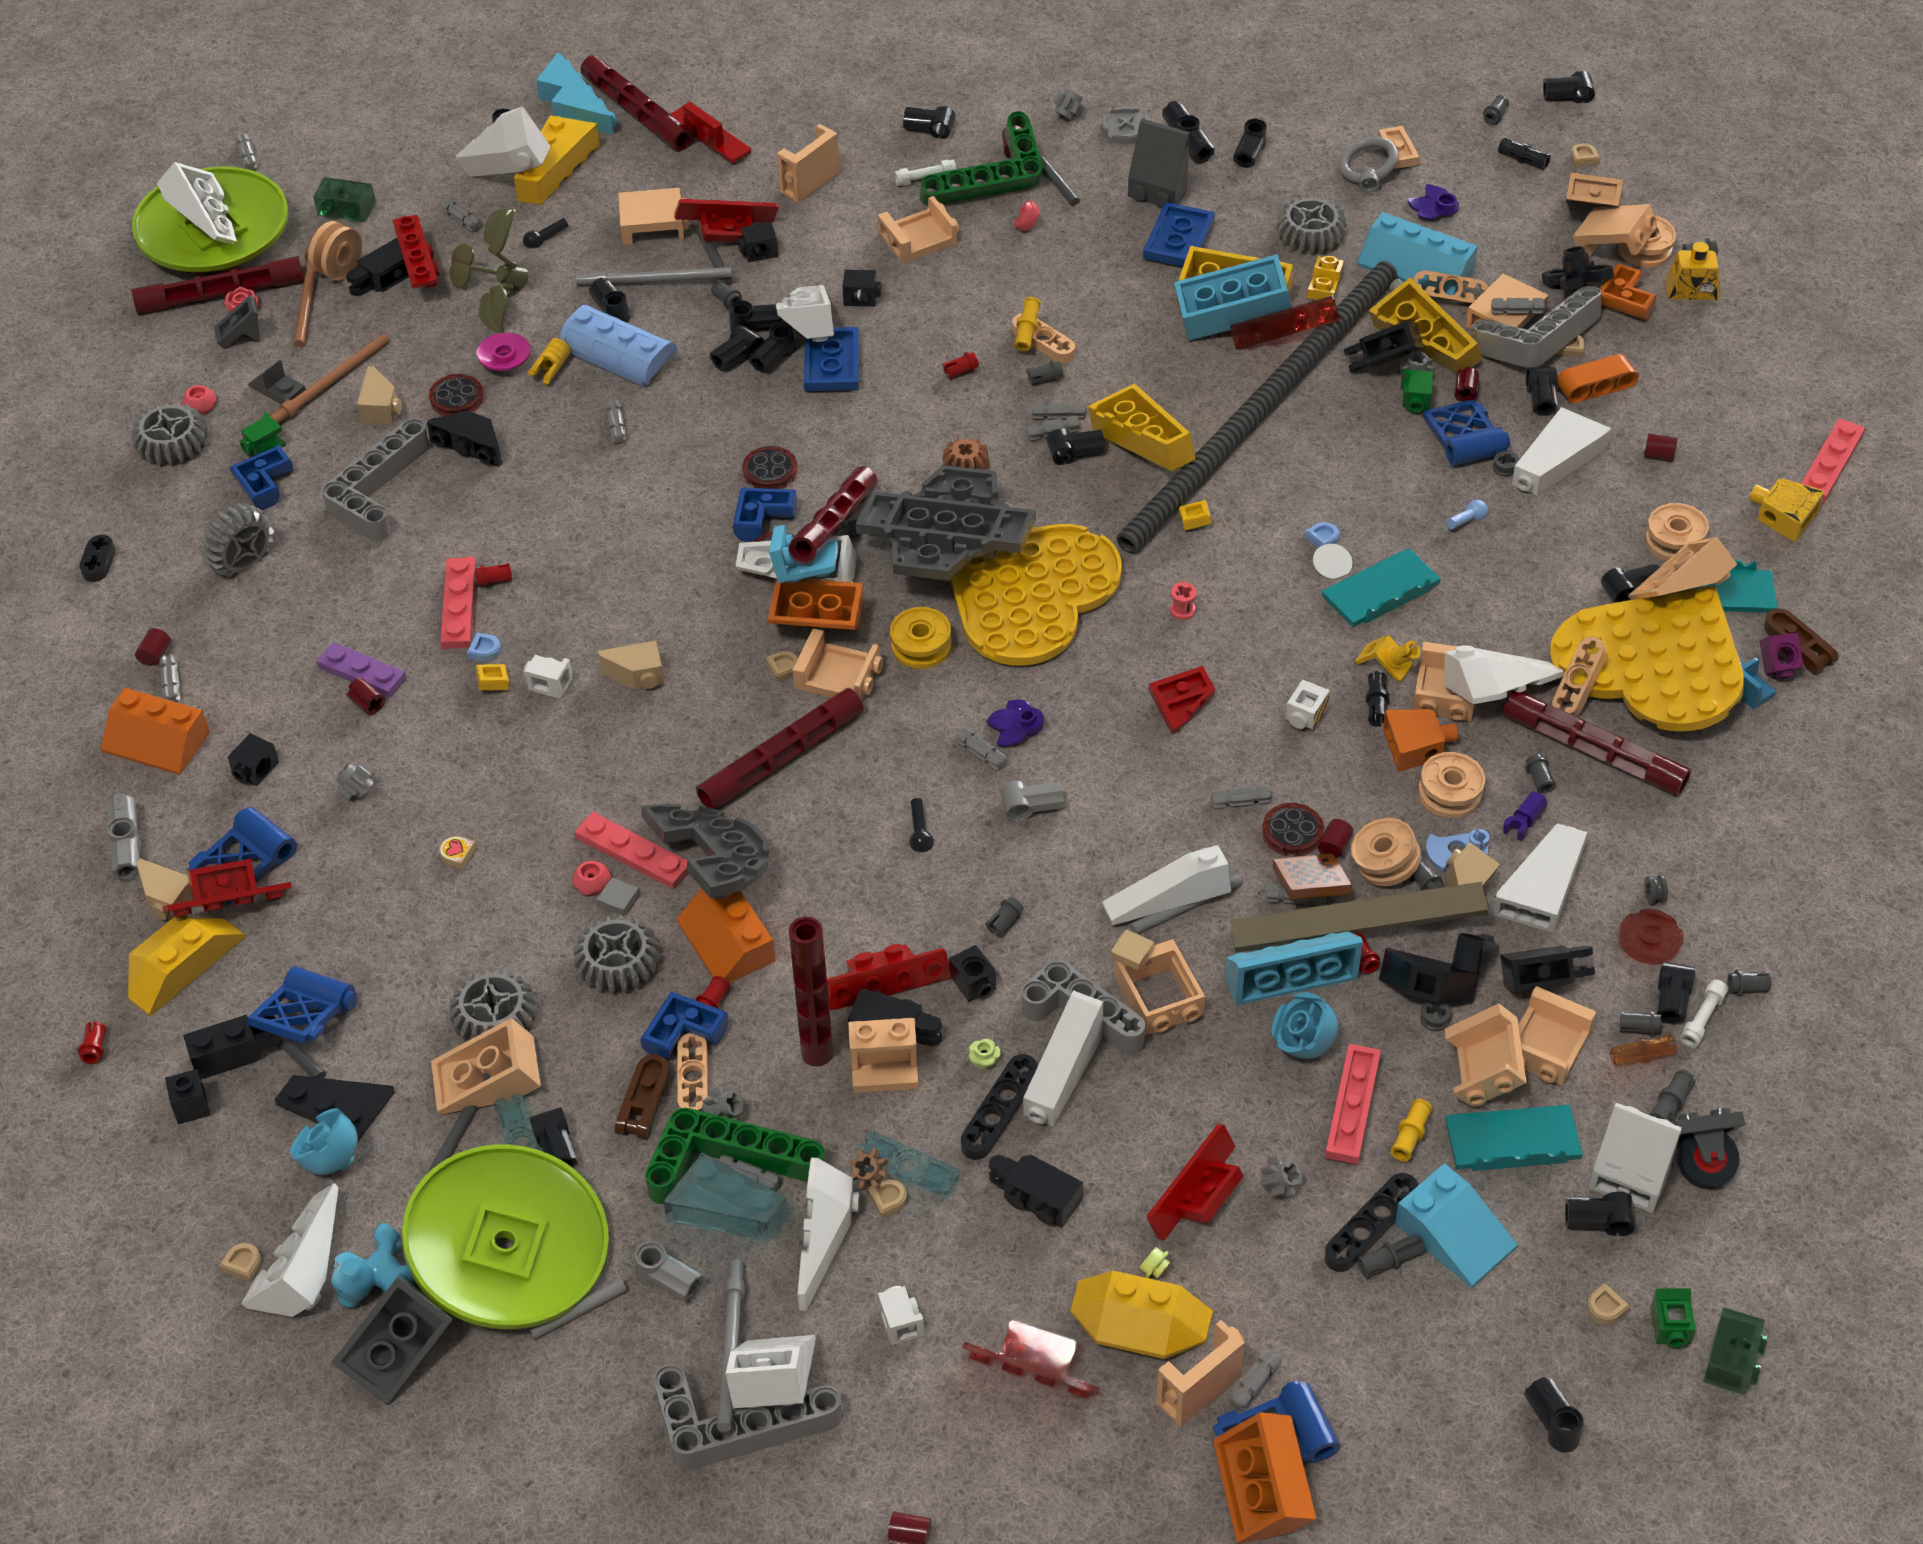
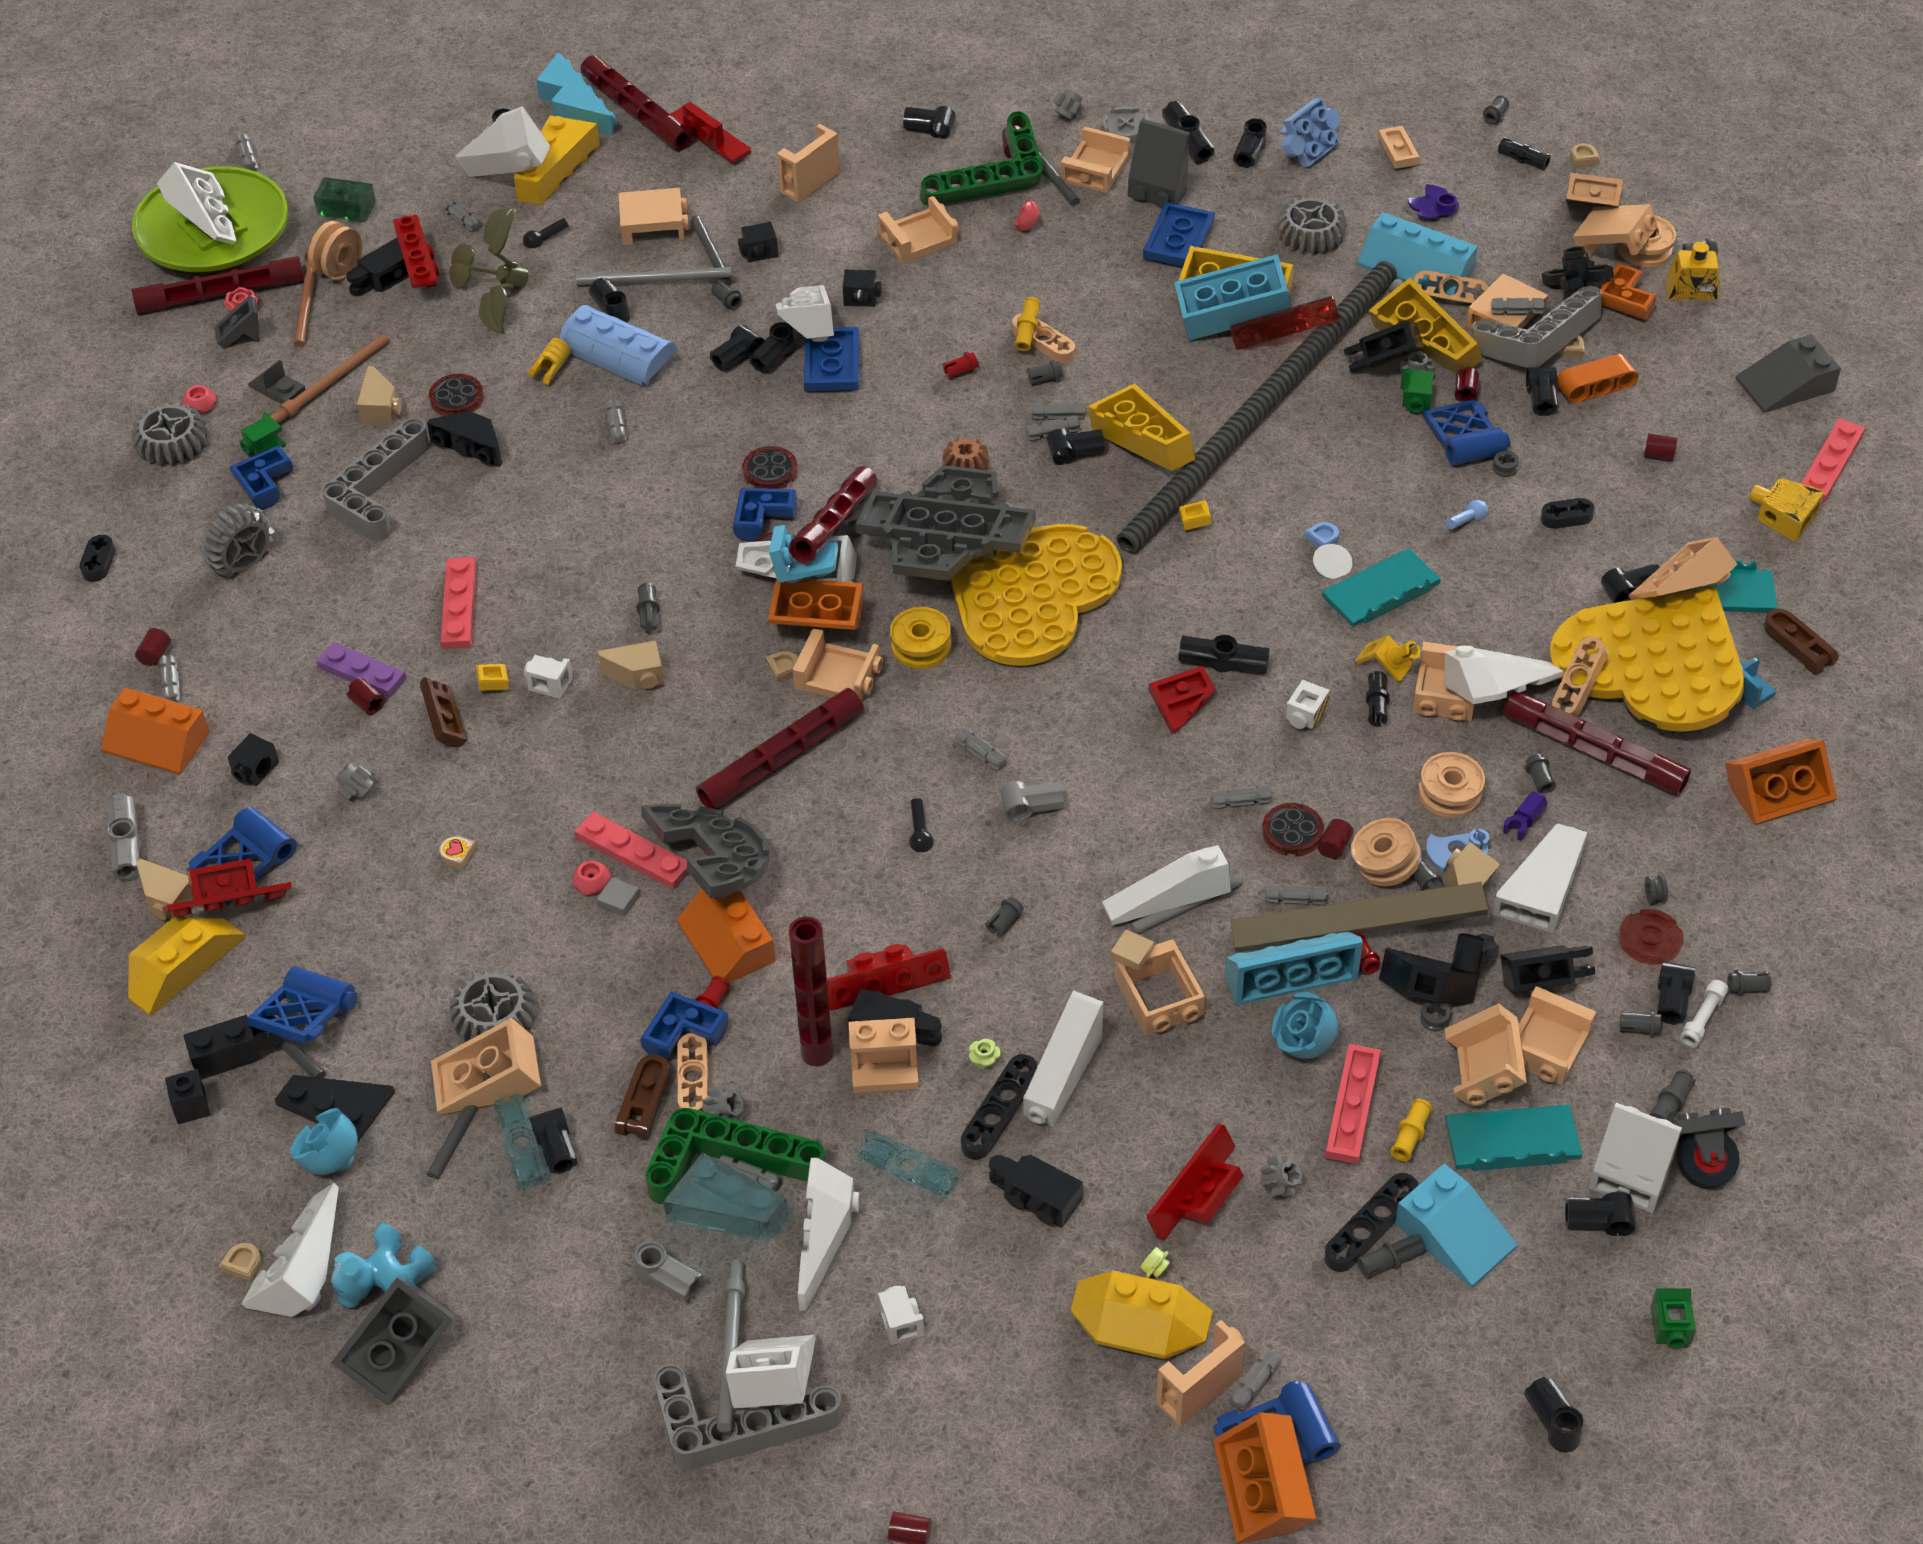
red pin [77,1021,107,1064] -> none
lime dish [402,1144,609,1329] -> none
light blue tile [467,632,501,662] -> none
red pin [475,563,512,587] -> none
dark pink dish [477,332,531,371] -> none
light grey bar [528,1279,627,1340] -> none
light grey gear [573,914,660,995] -> none
red bracket [674,198,779,242] -> none
black piece [729,300,782,332] -> none
medium nougat gear [848,1148,890,1190] -> none
tan tile [867,1179,907,1218] -> none
white bar [894,159,956,187] -> none
black brick [949,945,996,1002] -> none
clear red bracket [962,1320,1100,1398] -> none
dark purple plate [986,699,1044,747] -> none
light grey beam [1022,961,1146,1054] -> none
coral bush [1170,582,1197,620] -> none
tile [1273,854,1352,900] -> none
yellow slope [1307,256,1344,303] -> none
light grey piece [1339,136,1399,192] -> none
orange torso [1383,709,1458,772] -> none
white slope [1512,407,1611,496] -> none
black piece [1543,71,1595,103] -> none
tan tile [1587,1283,1630,1325] -> none
clear orange axle [1610,1034,1677,1065] -> none
light nougat wheel [1645,503,1709,561] -> none
clear green brick [1703,1307,1768,1395] -> none
magenta brick [1759,632,1804,679] -> none
none -> reddish brown hinge [420,677,467,747]
none -> dark grey axle [636,583,660,633]
none -> light nougat panel [1061,127,1130,193]
none -> black piece [1178,635,1270,673]
none -> light blue piece [1279,97,1340,167]
none -> black beam [1540,498,1595,529]
none -> orange slope [1725,739,1837,824]
none -> dark grey slope [1735,334,1841,413]

